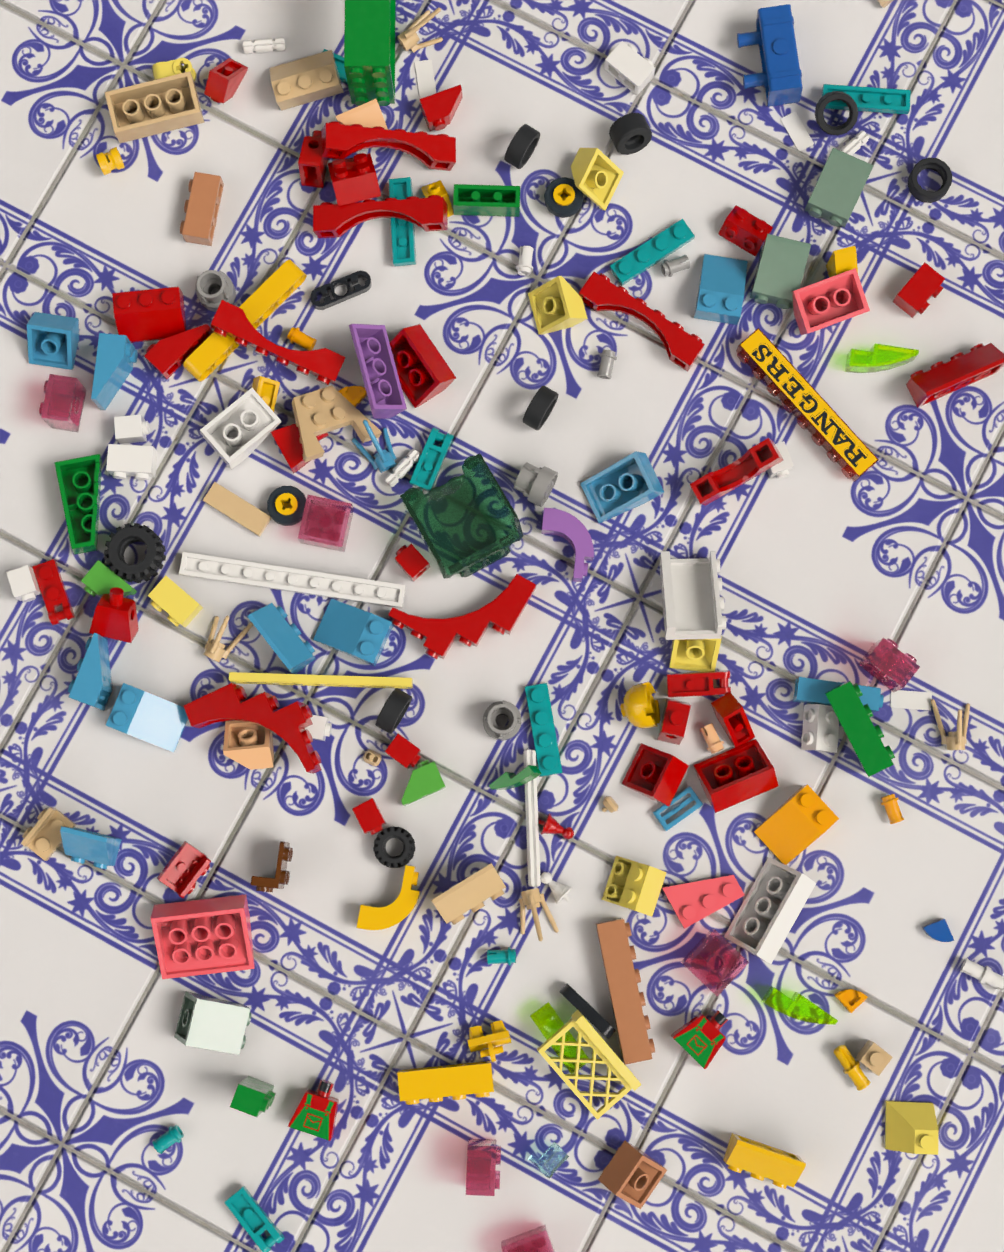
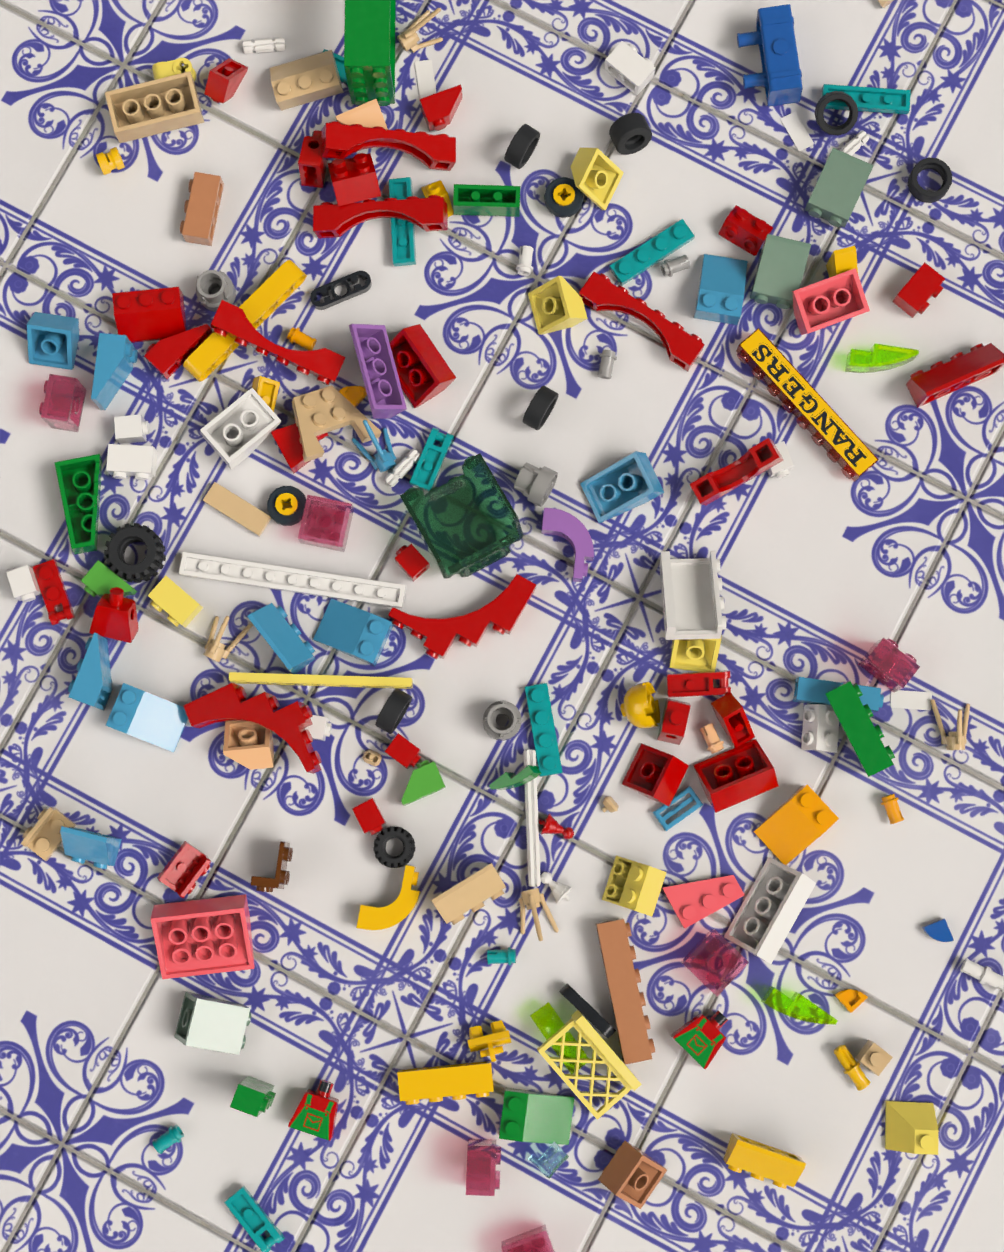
none -> slope [499,1087,575,1145]

